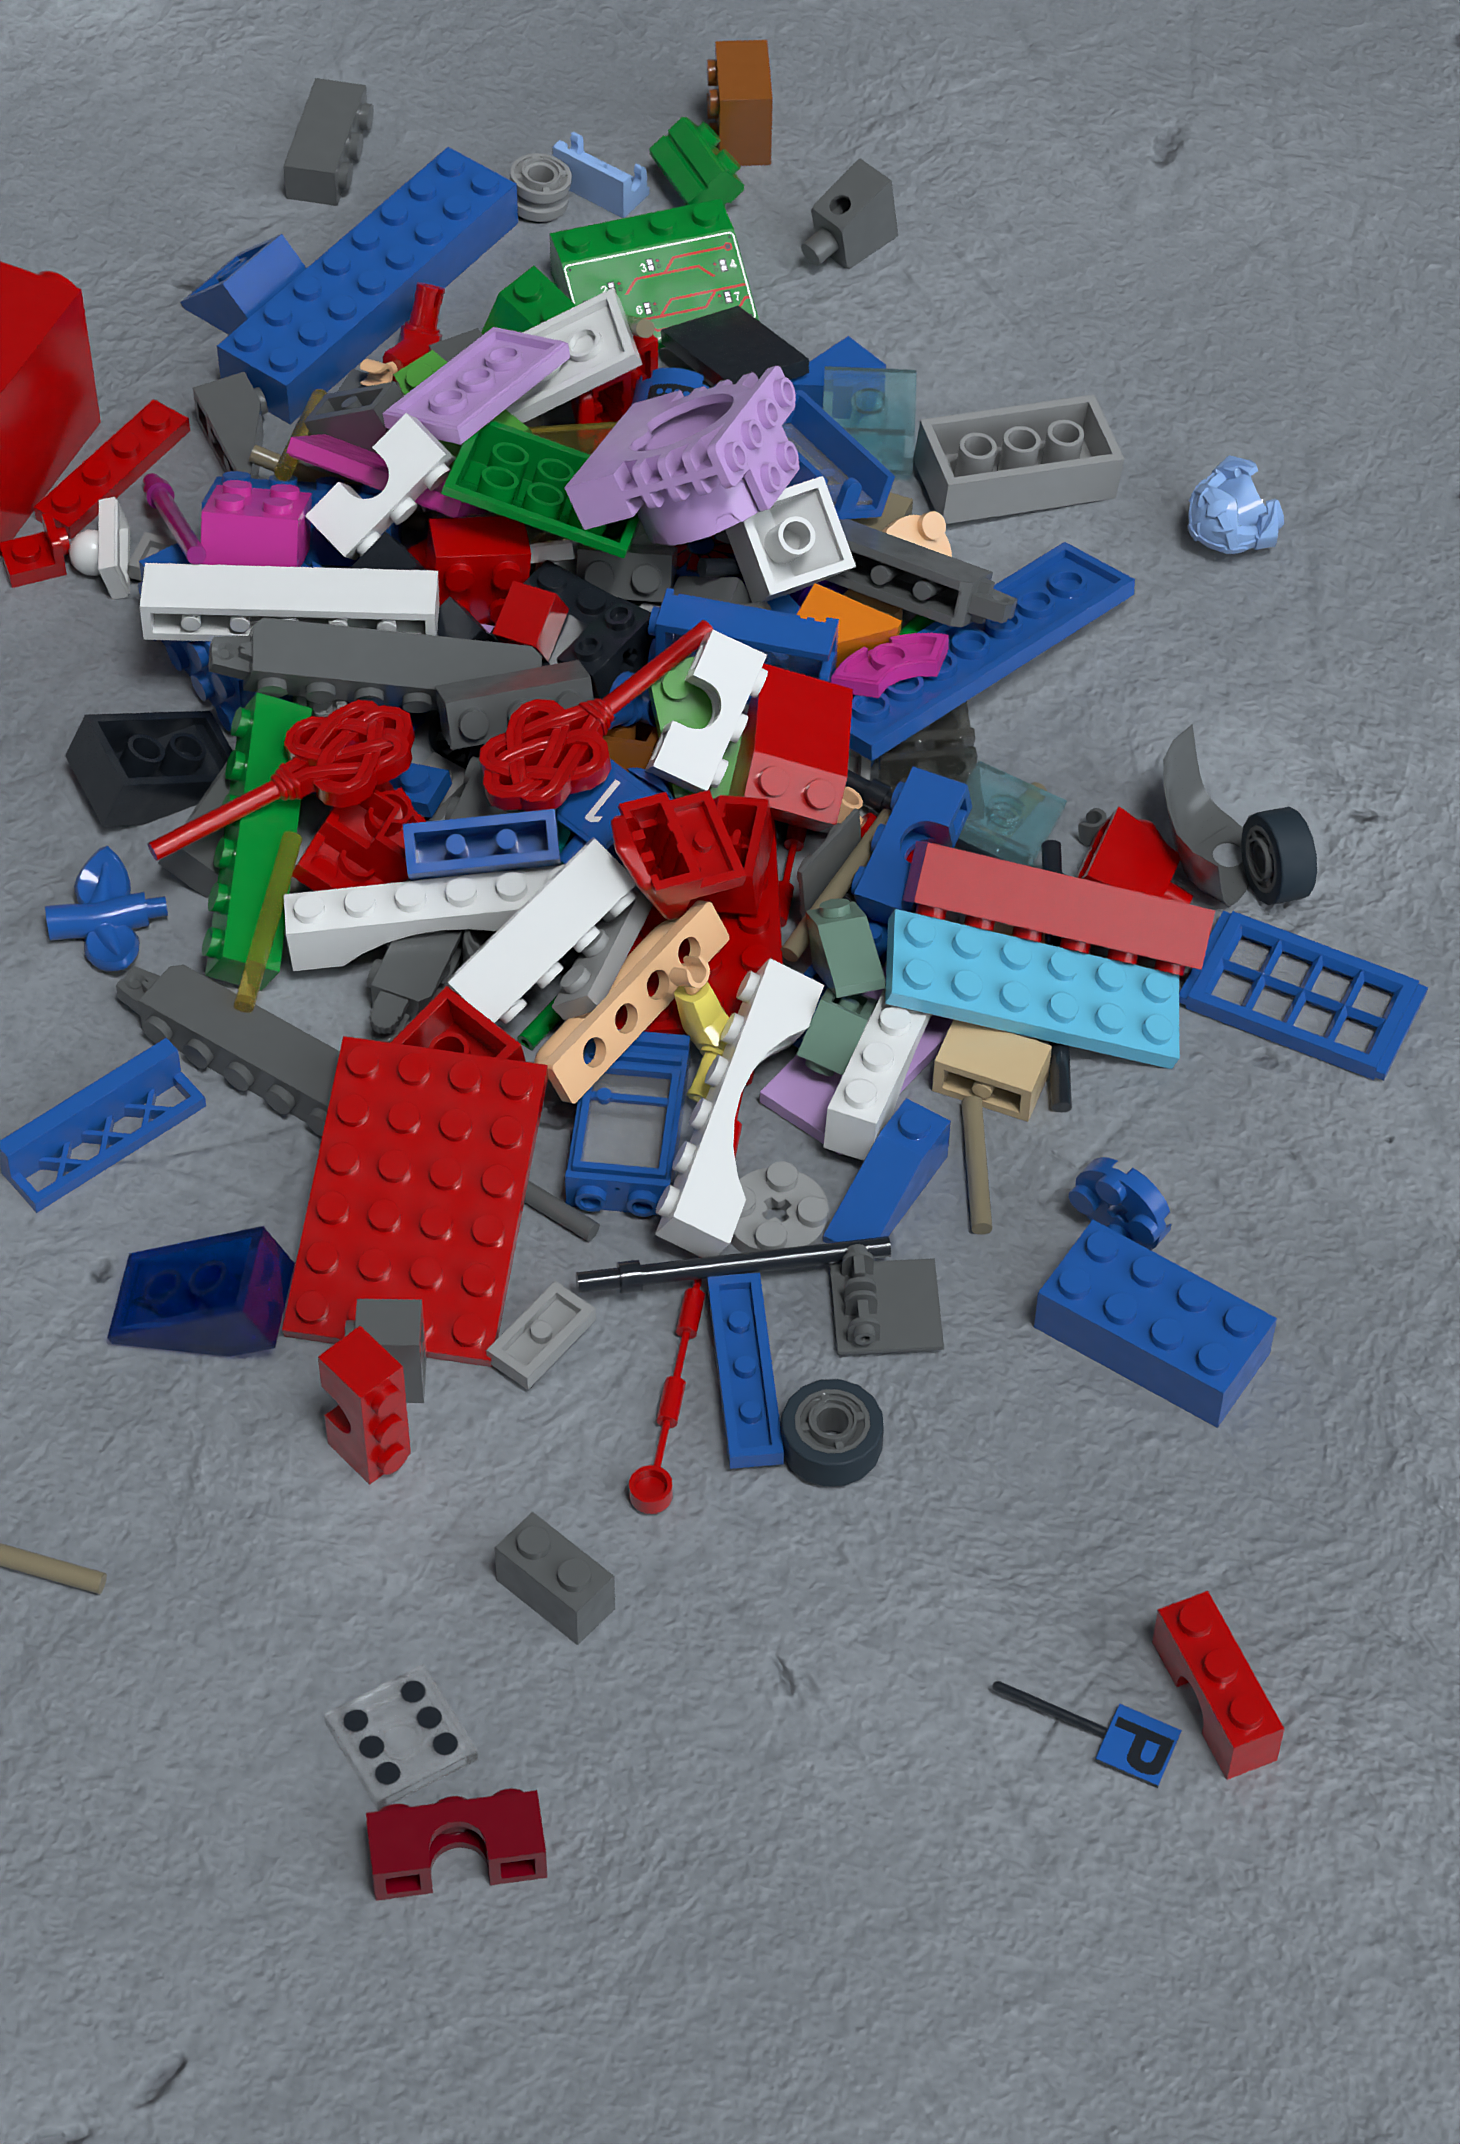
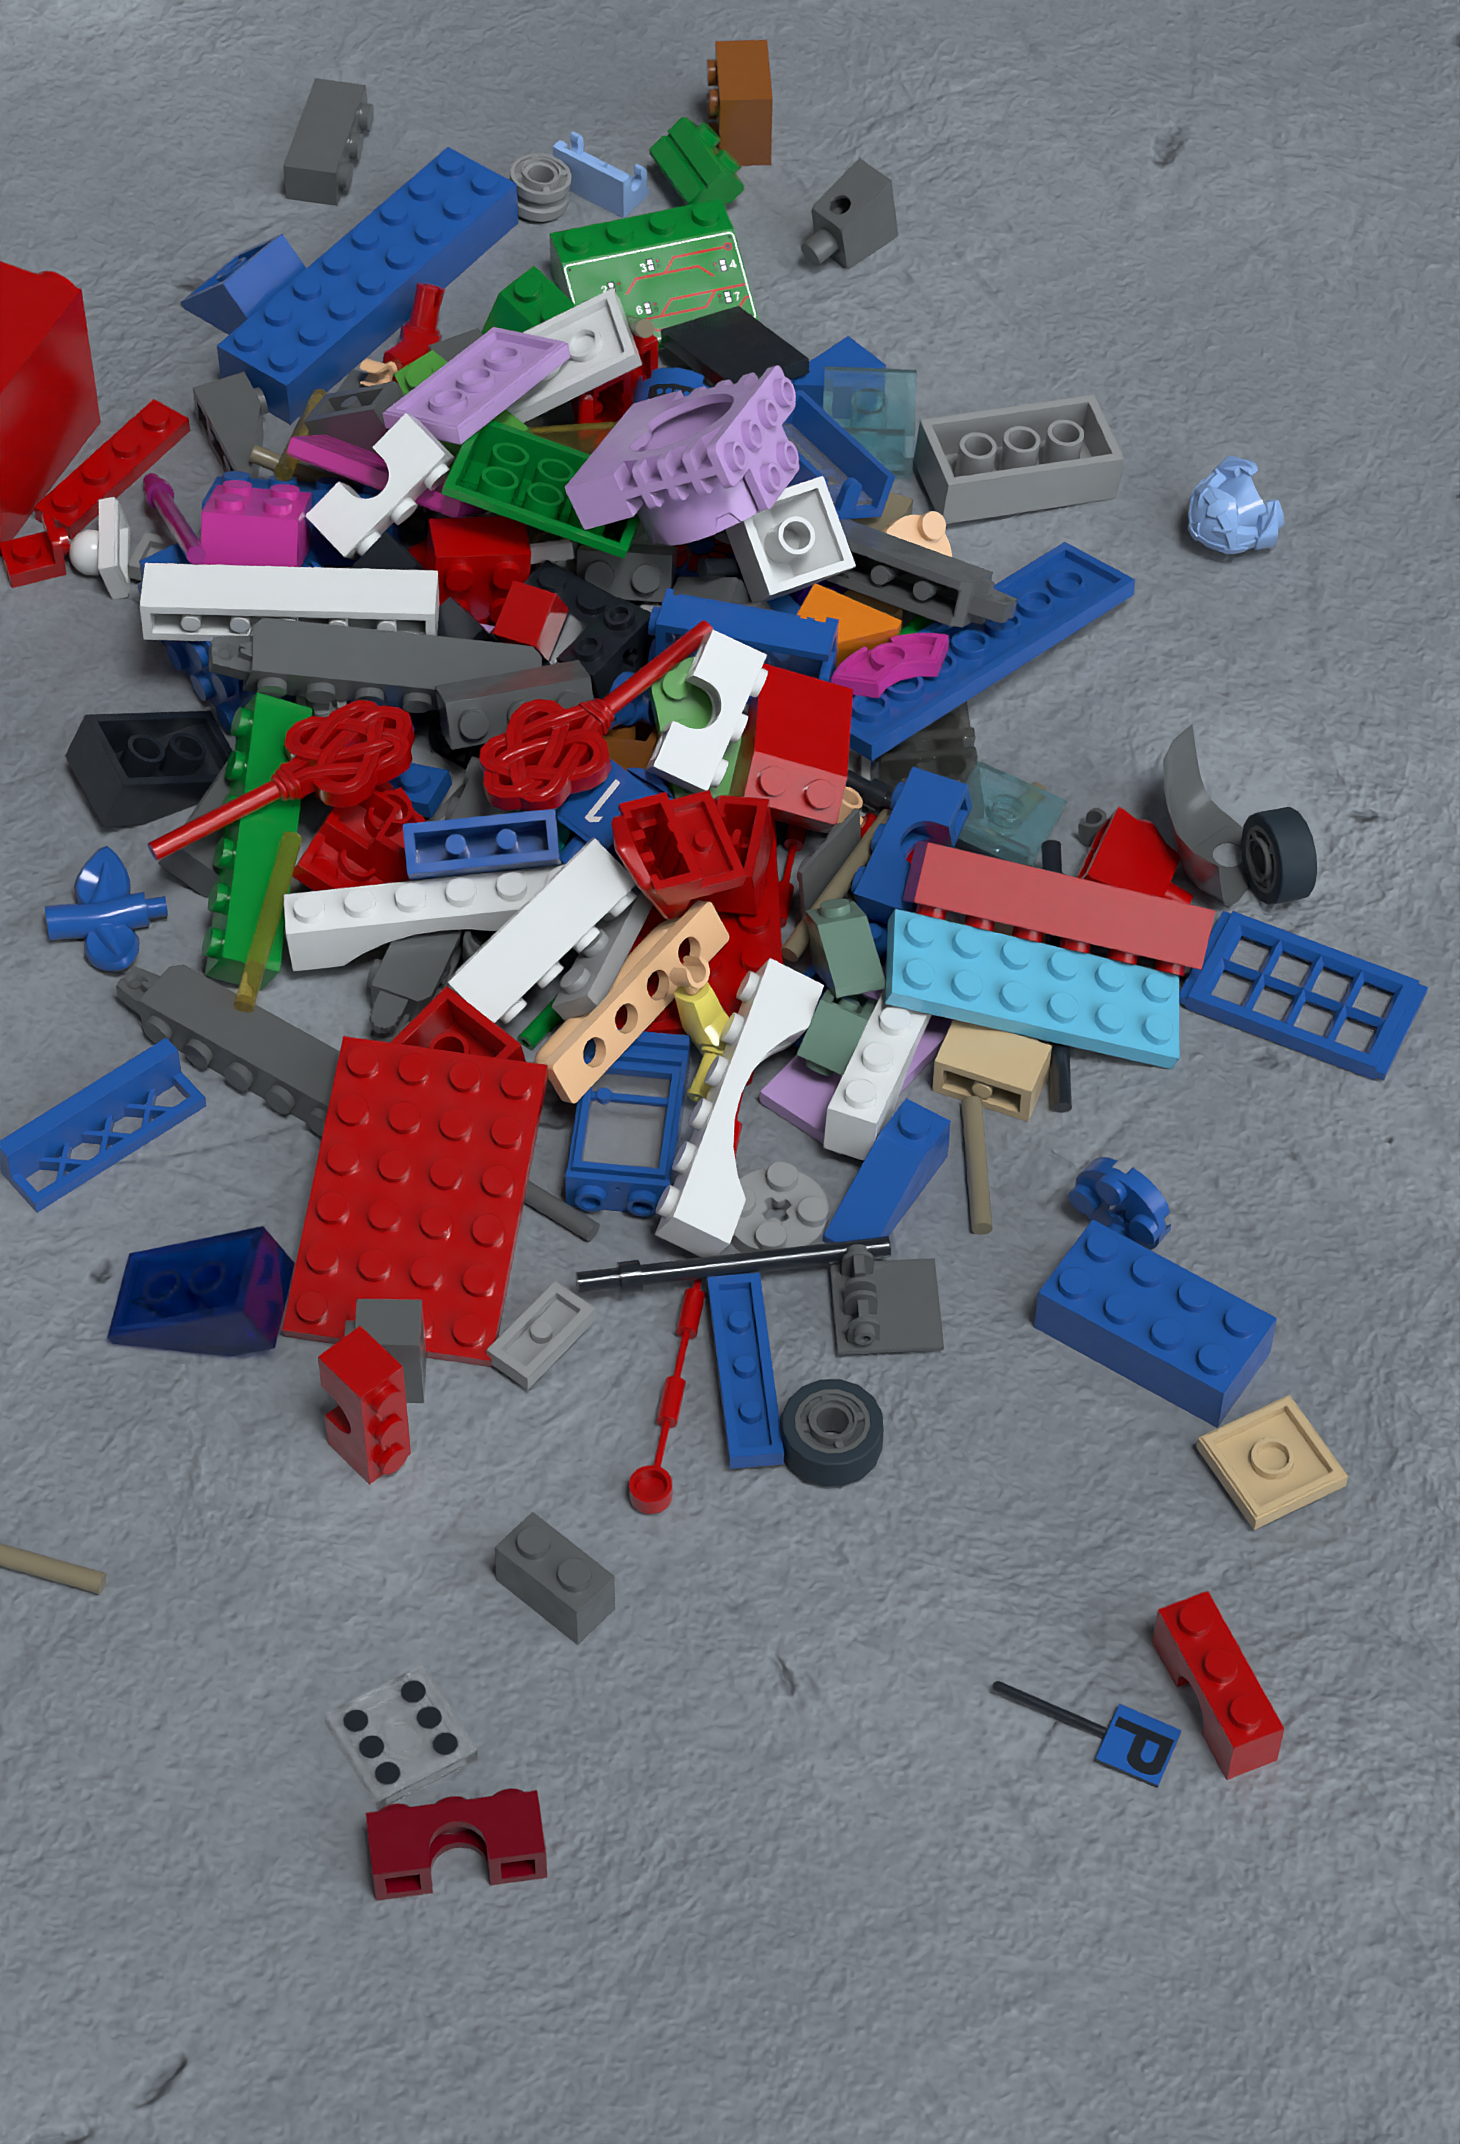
none -> tan plate [1196,1395,1348,1530]

